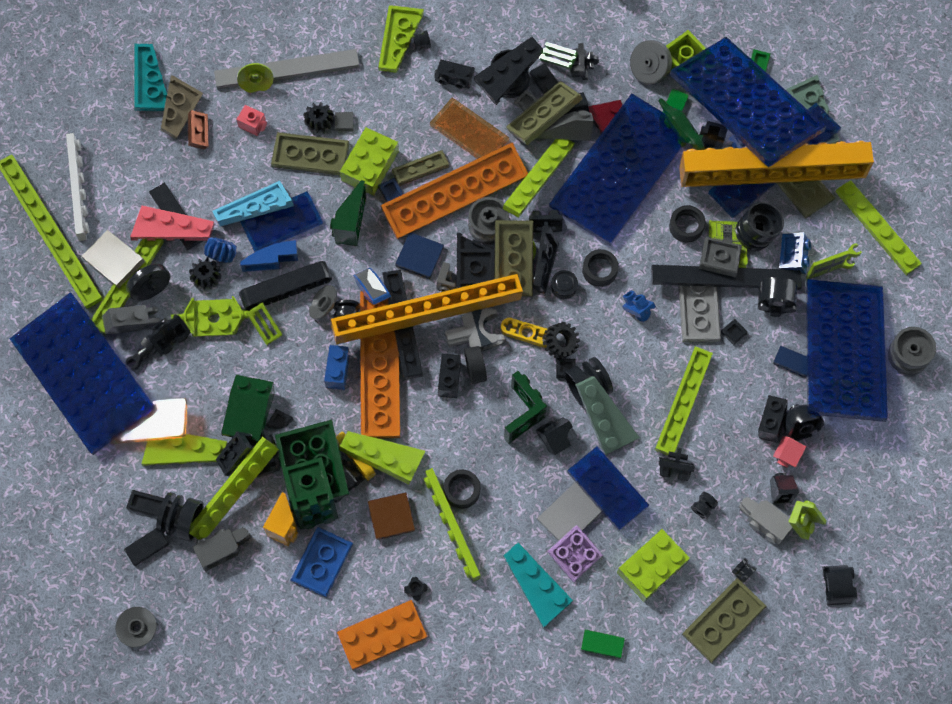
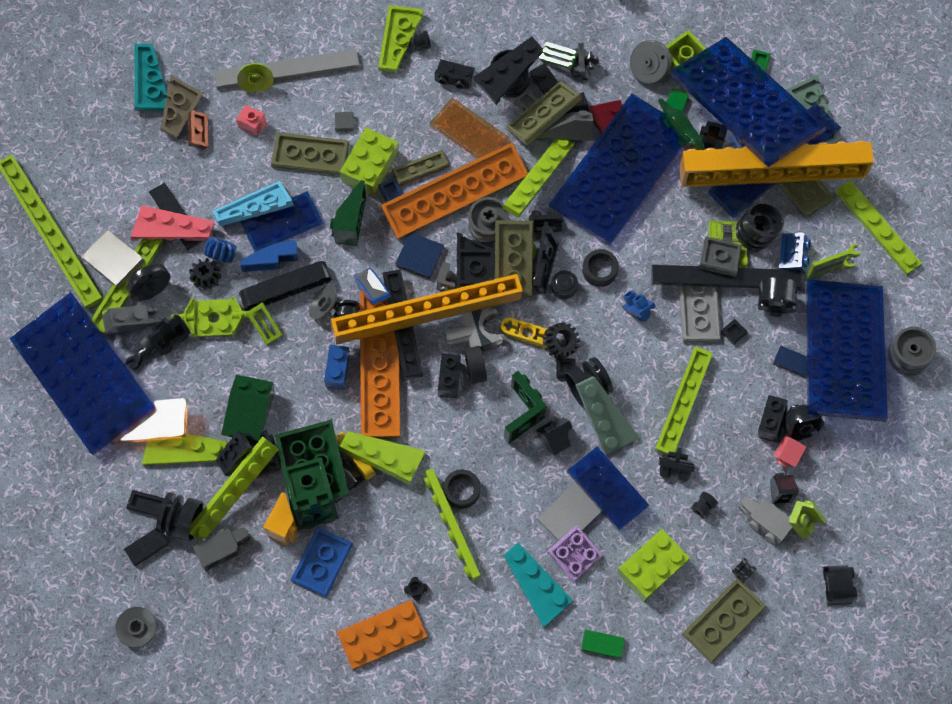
white plate [66,133,89,241] -> none
black tile [267,409,293,429] -> none
black gear [303,102,334,134] -> none
reddish brown tile [368,492,415,540] -> none
black tyre [669,205,706,243] -> none

